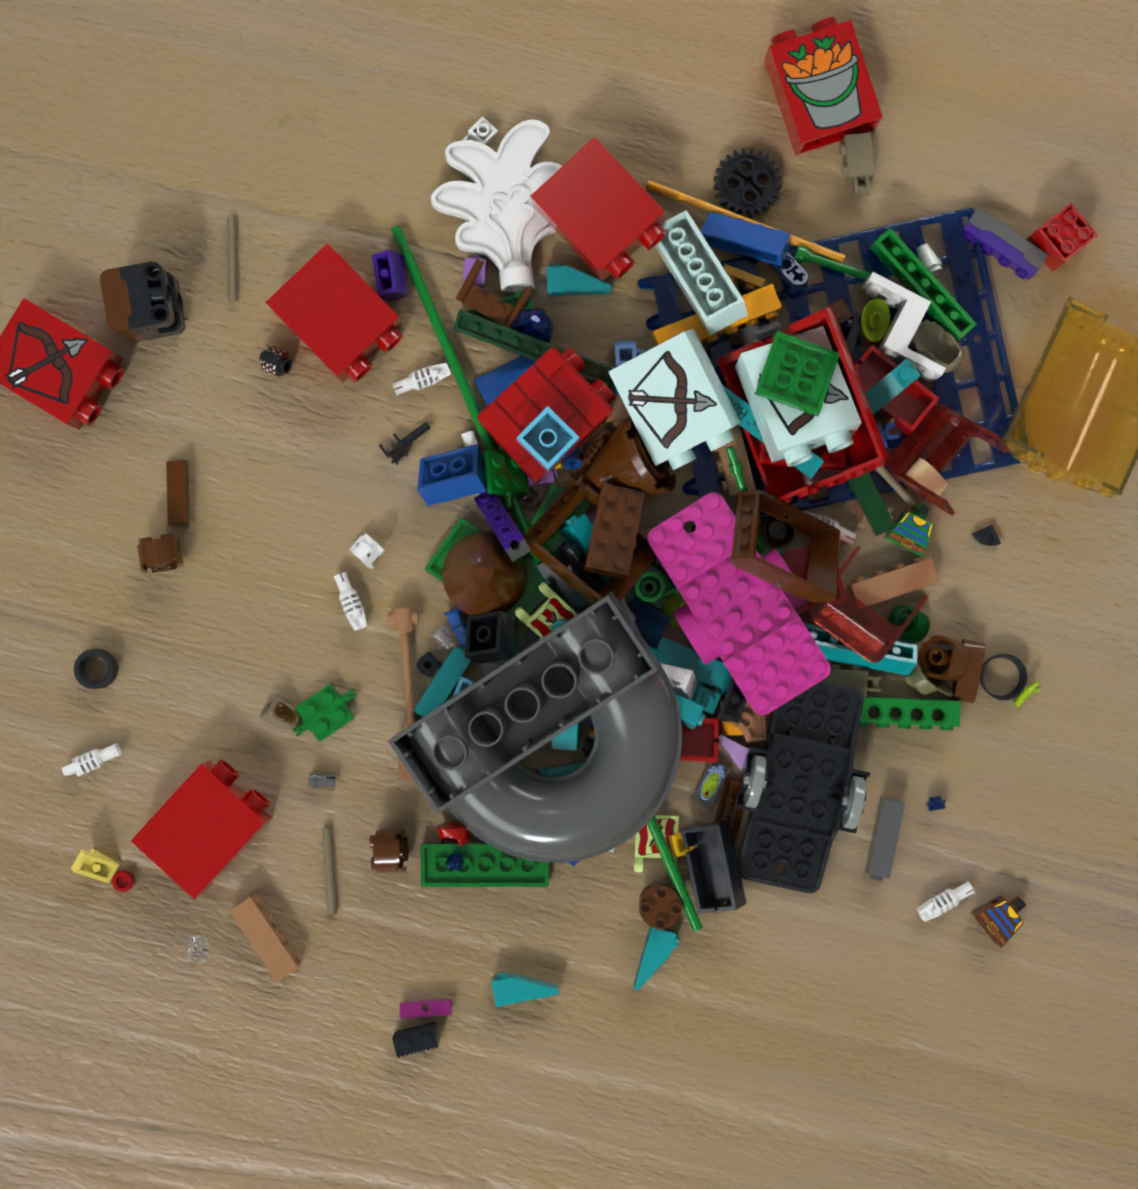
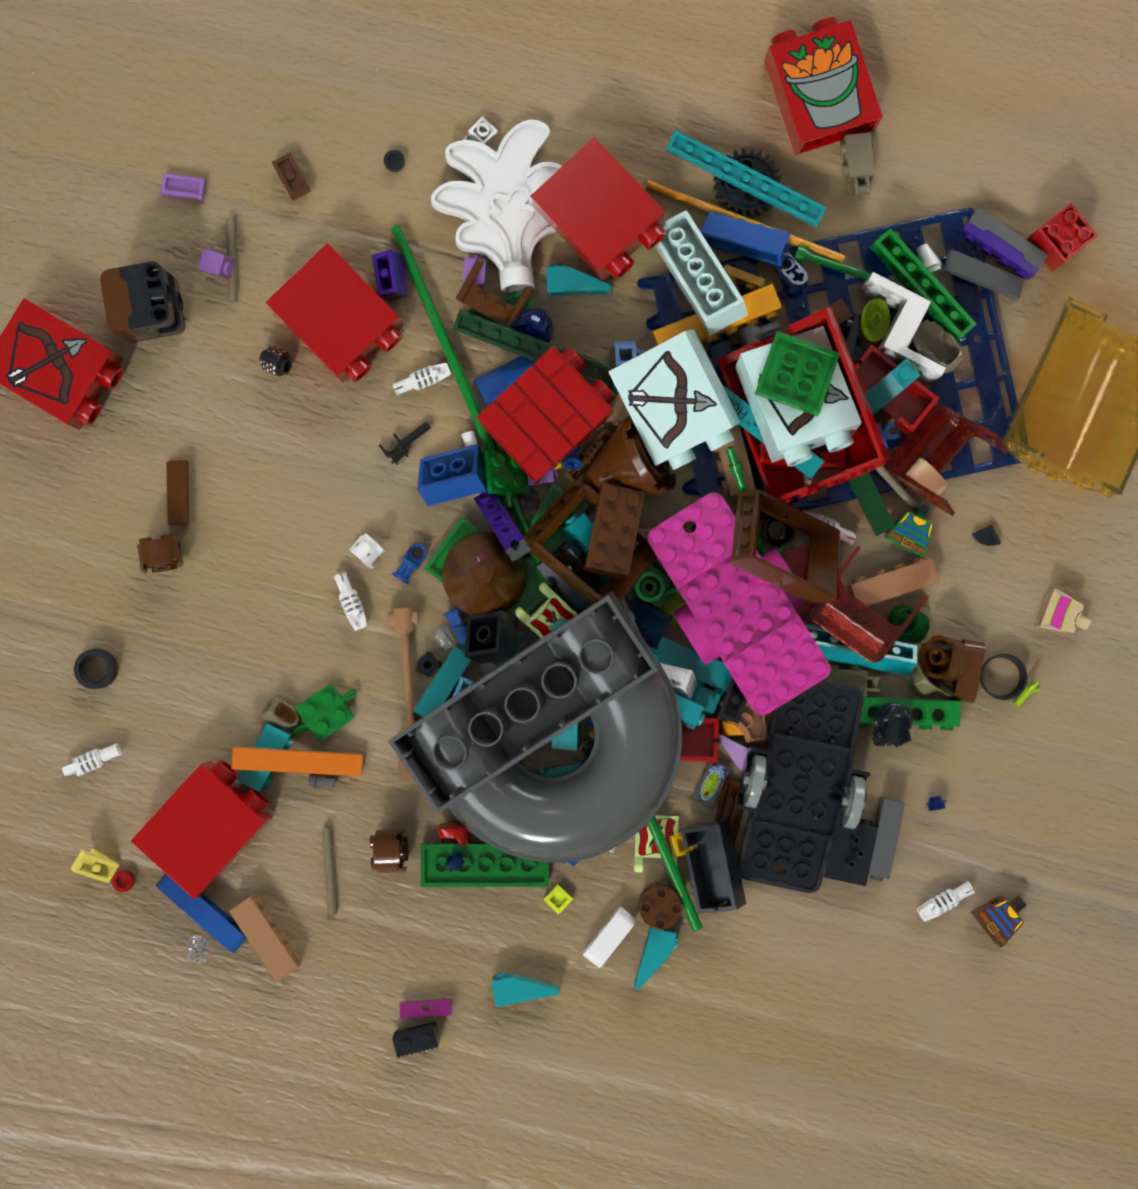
medium azure brick [516,406,580,472] -> none
none -> blue beam [156,874,247,953]
none -> medium lavender tile [160,173,207,201]
none -> medium lavender brick [197,248,236,280]
none -> orange tile [231,747,363,776]
none -> teal brick [237,723,294,792]
none -> reddish brown plate [272,152,311,201]
none -> black tile [384,150,405,173]
none -> blue connector [392,543,428,584]
none -> neon yellow tile [543,884,573,915]
none -> white beam [582,906,637,968]
none -> teal tile [665,130,827,228]
none -> black piece [823,818,878,886]
none -> black hair [872,702,912,747]
none -> dark grey tile [944,250,1023,300]
none -> tan torso [1035,588,1091,634]

